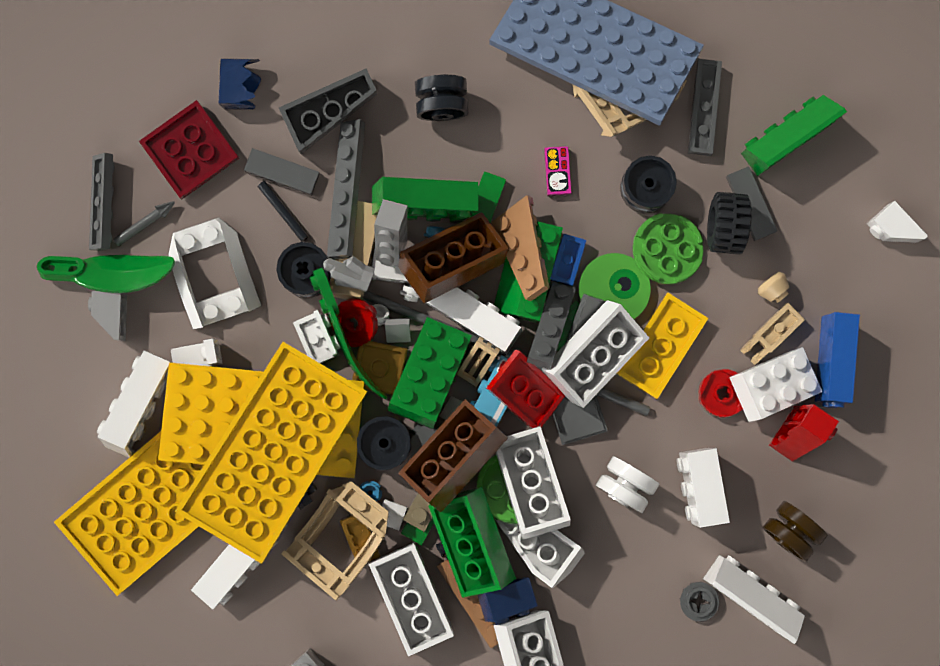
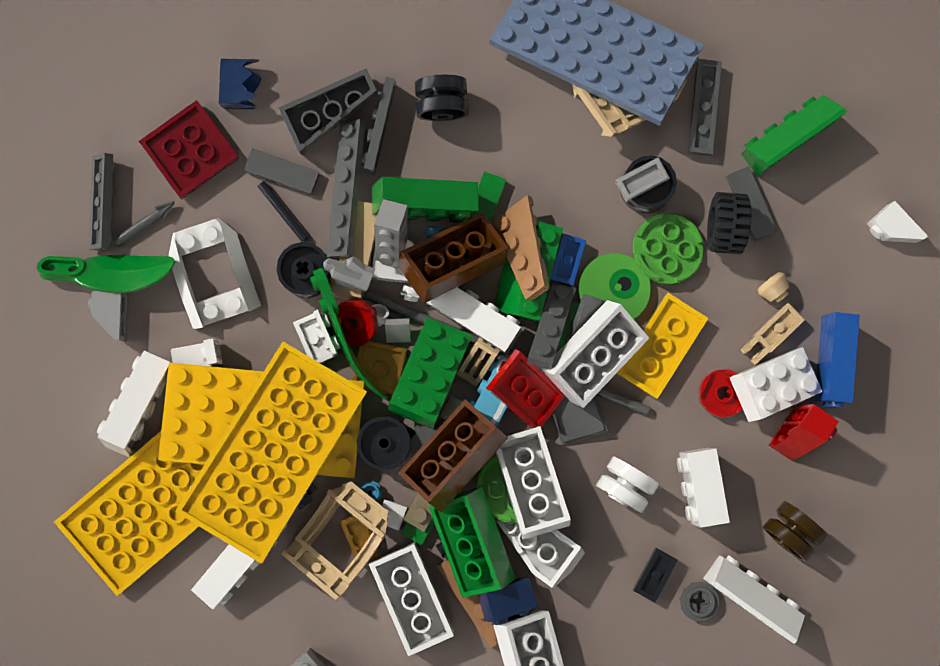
tile [544,146,571,196] -> none
none -> dark grey plate [361,77,396,175]
none -> light grey tile [614,158,670,202]
none -> black plate [633,547,678,603]

